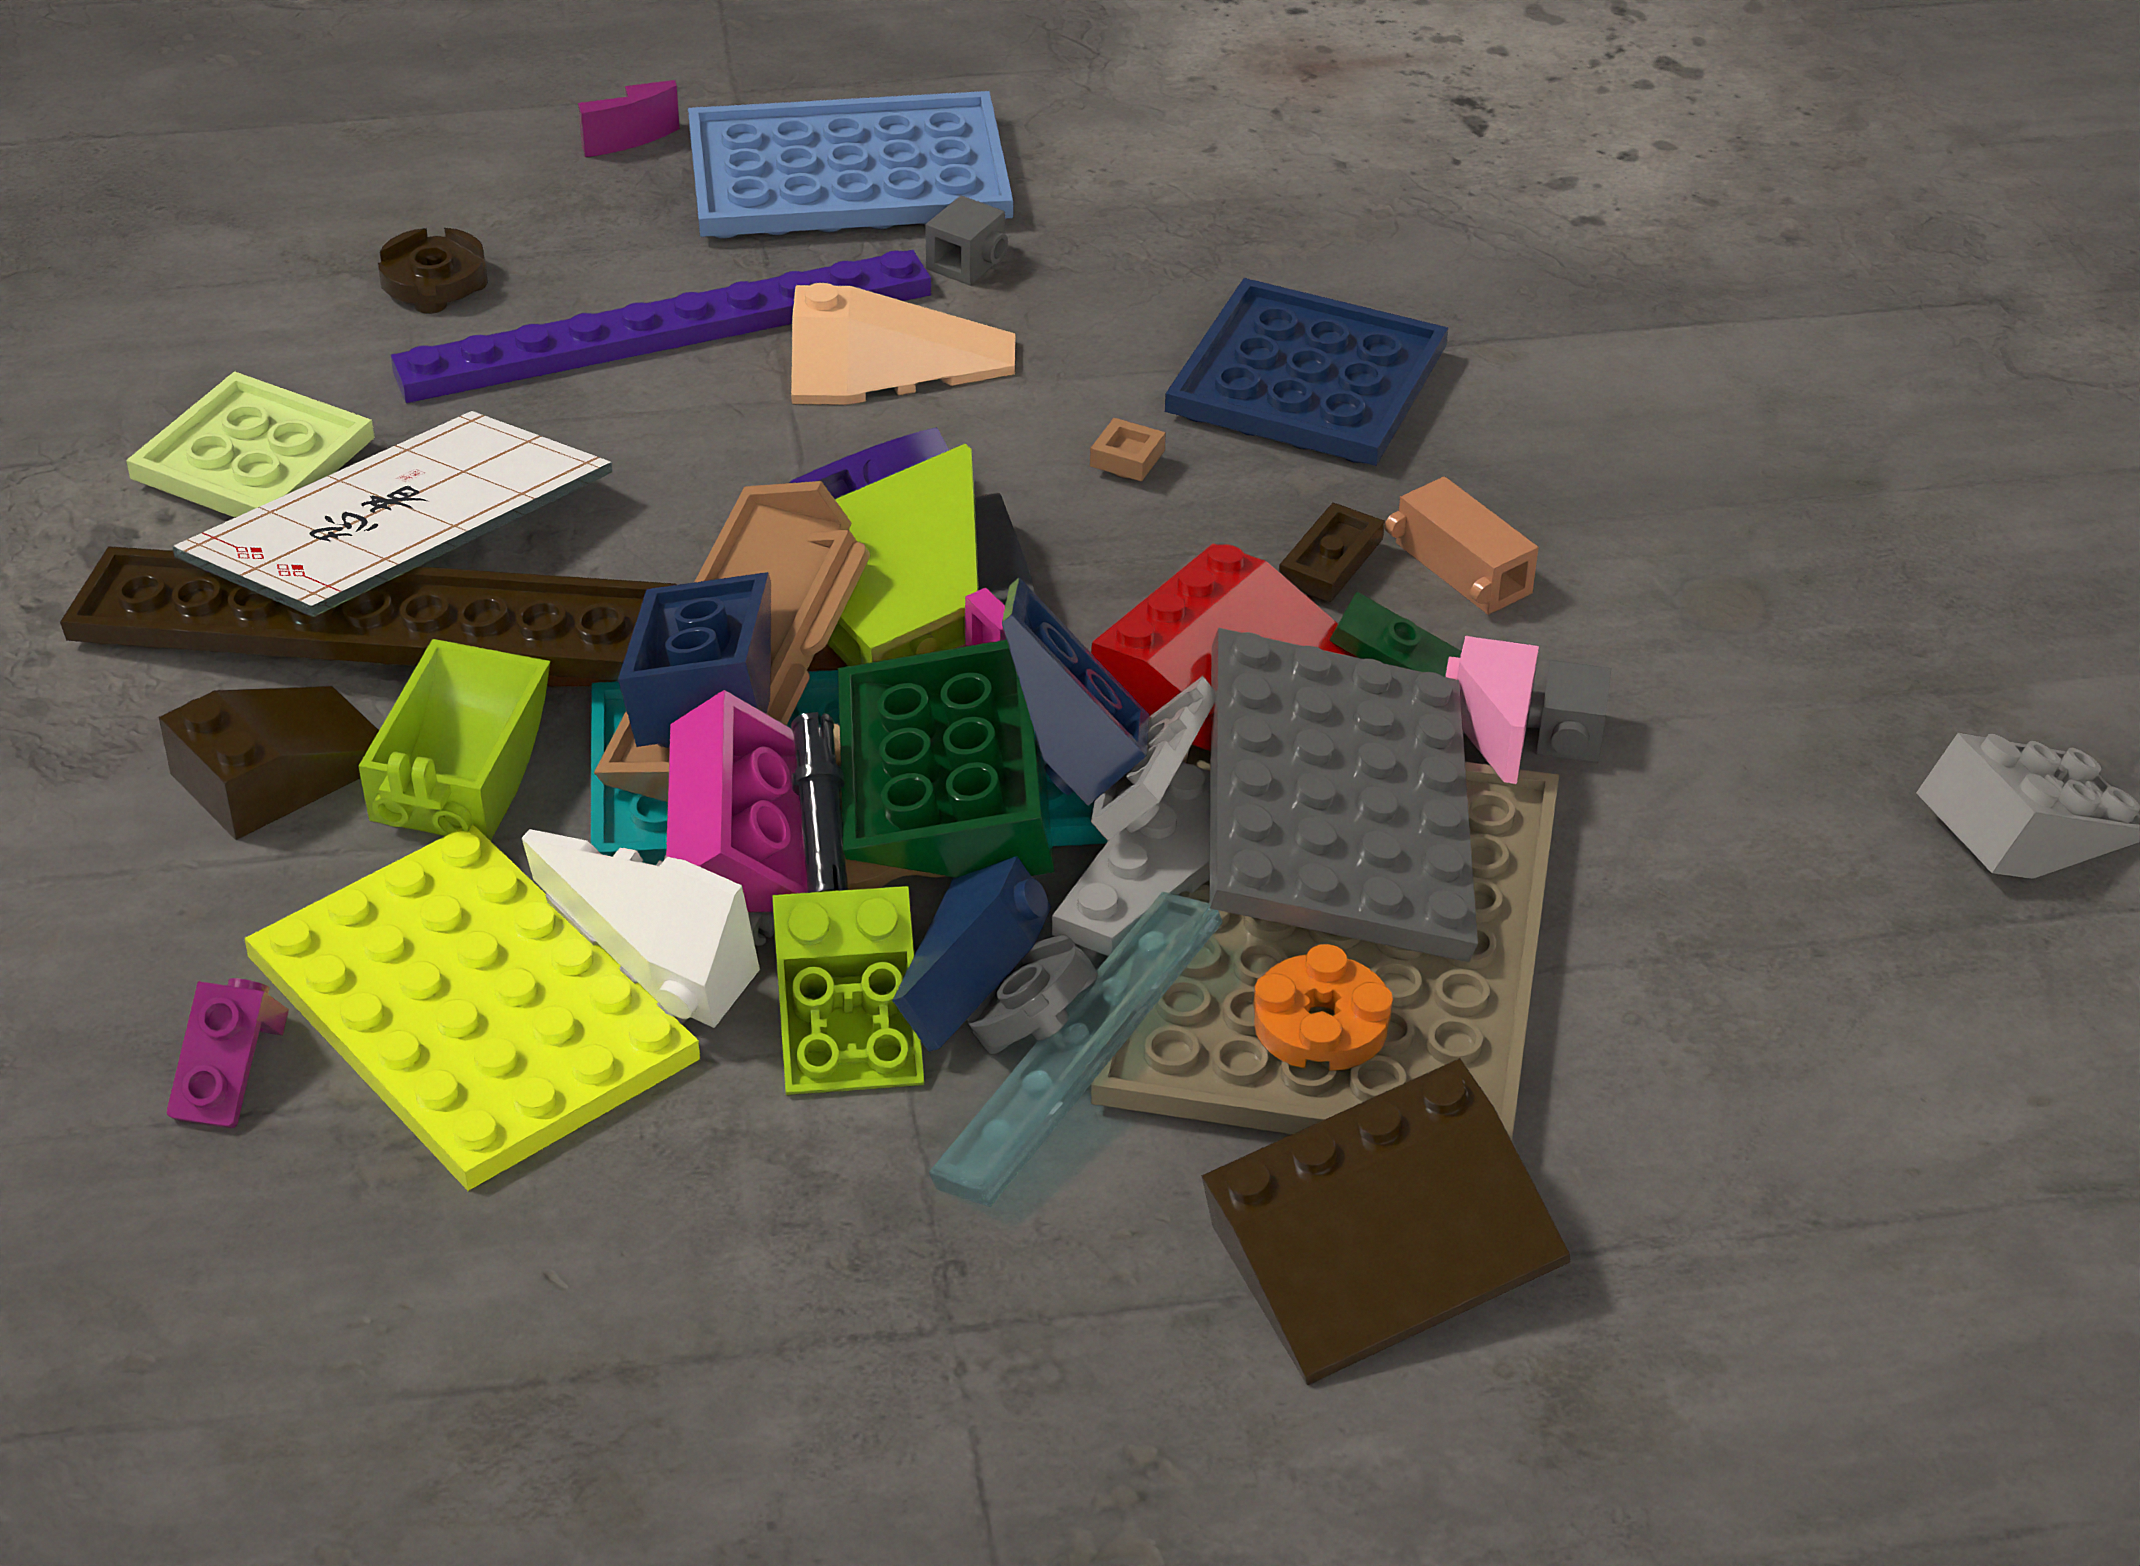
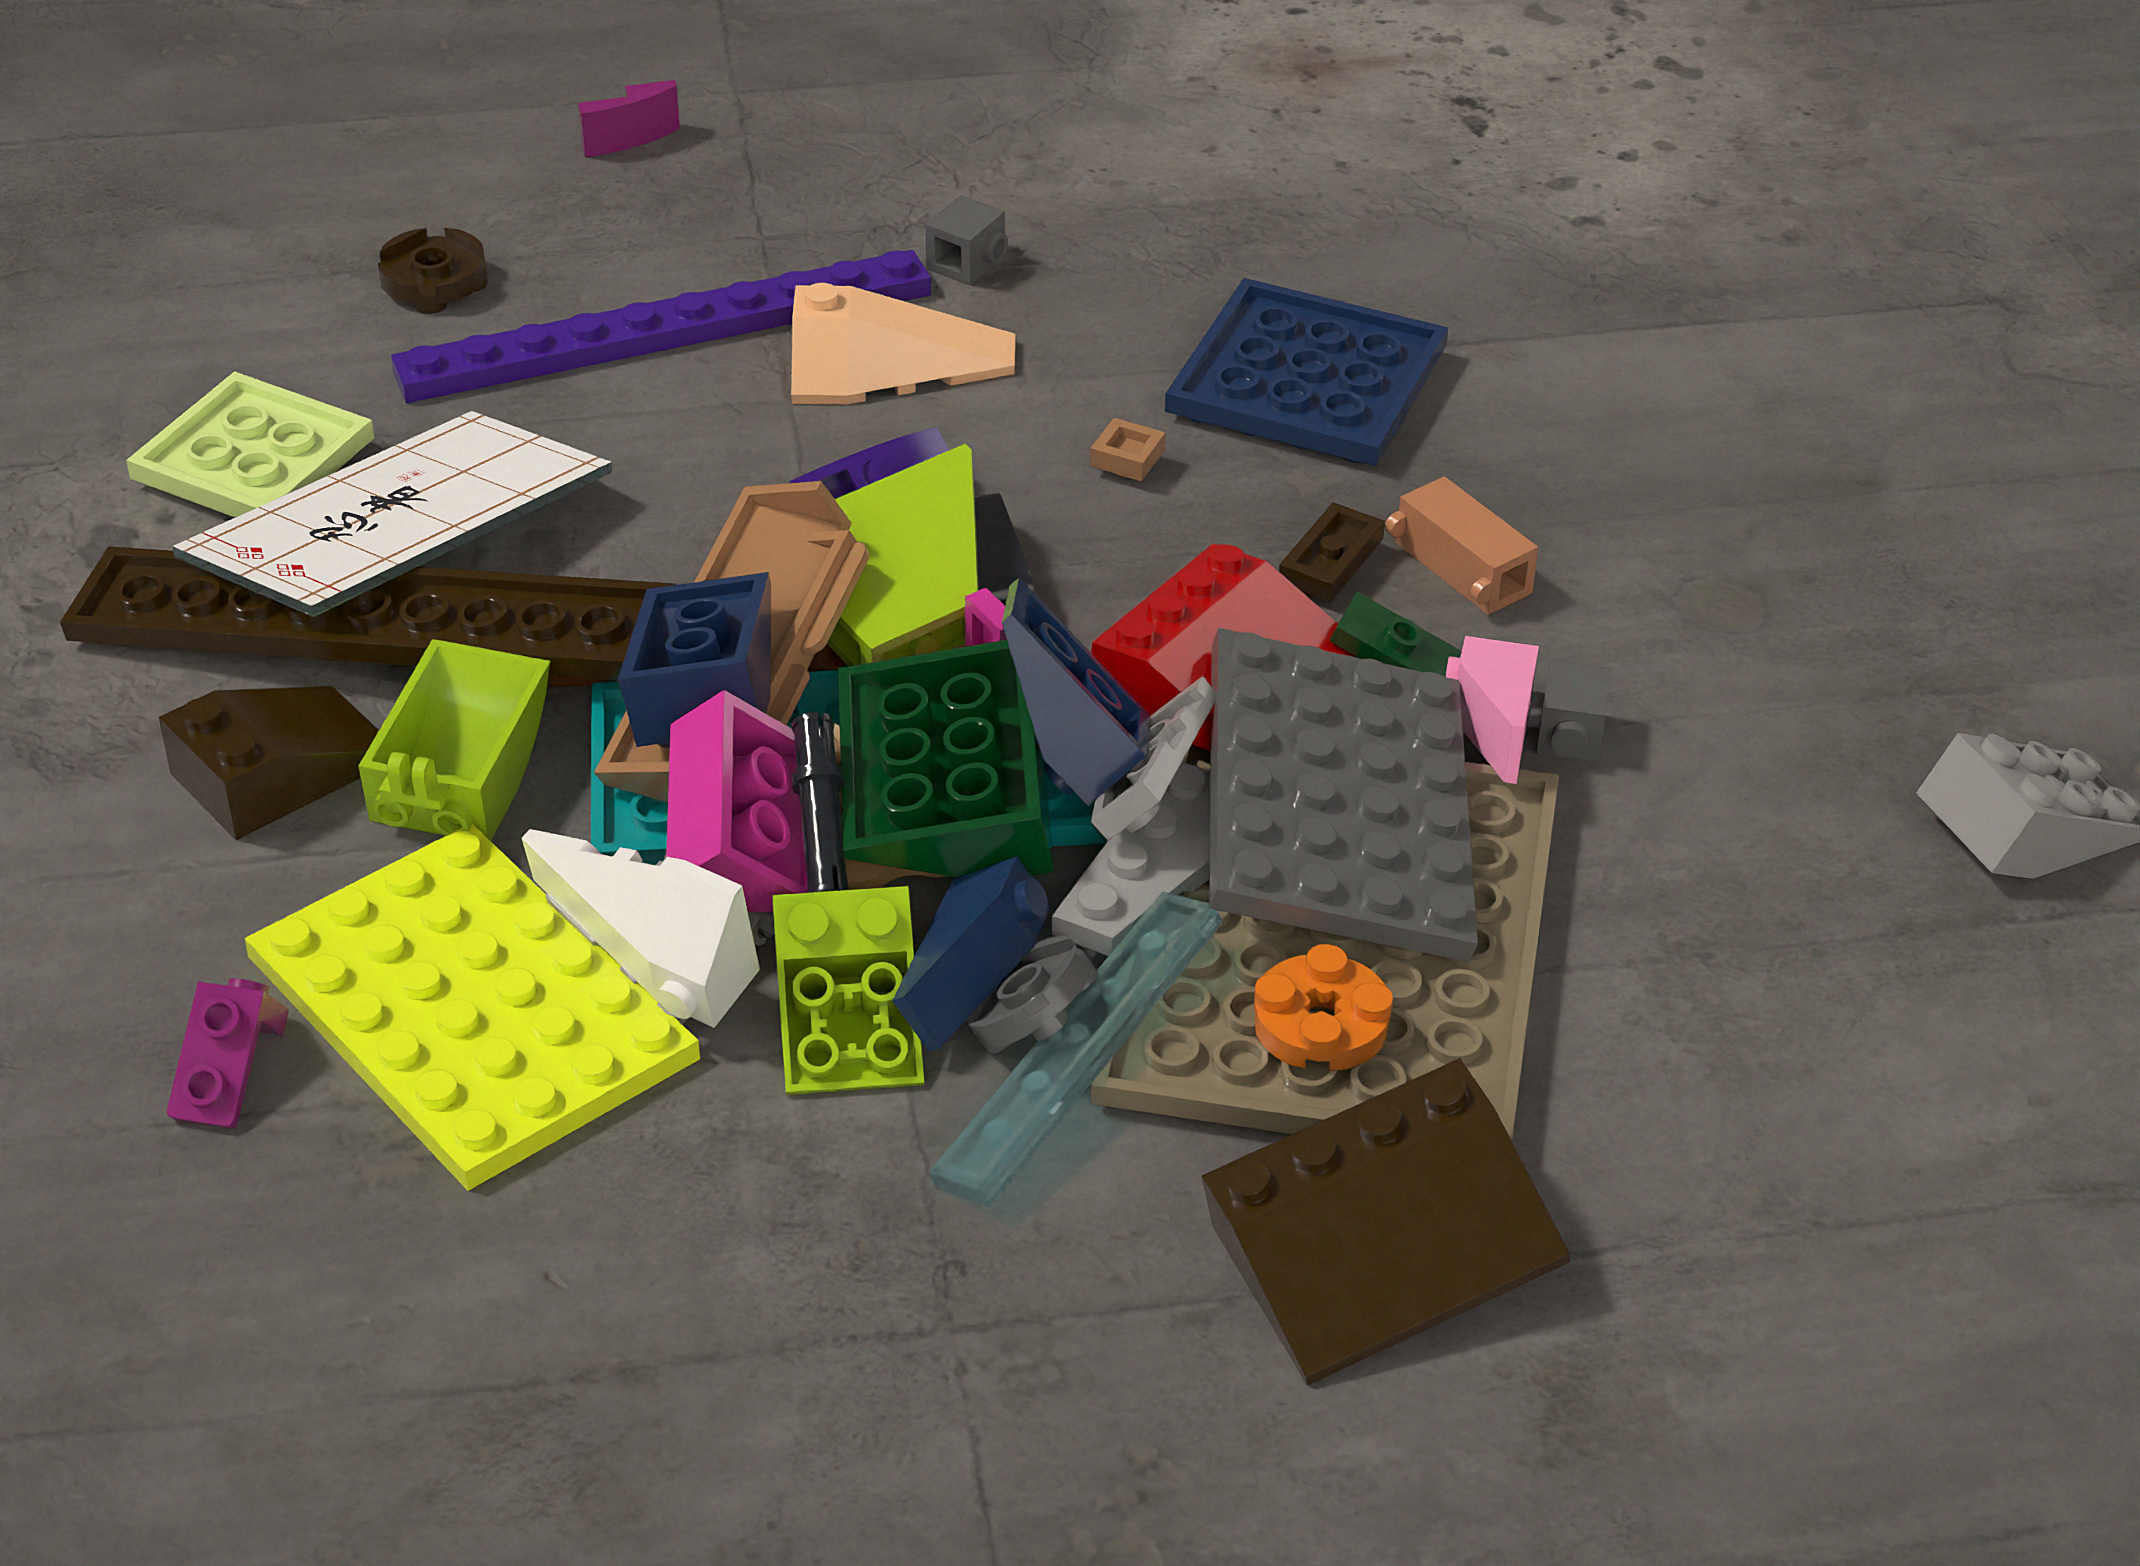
medium blue plate [688,91,1013,238] -> none

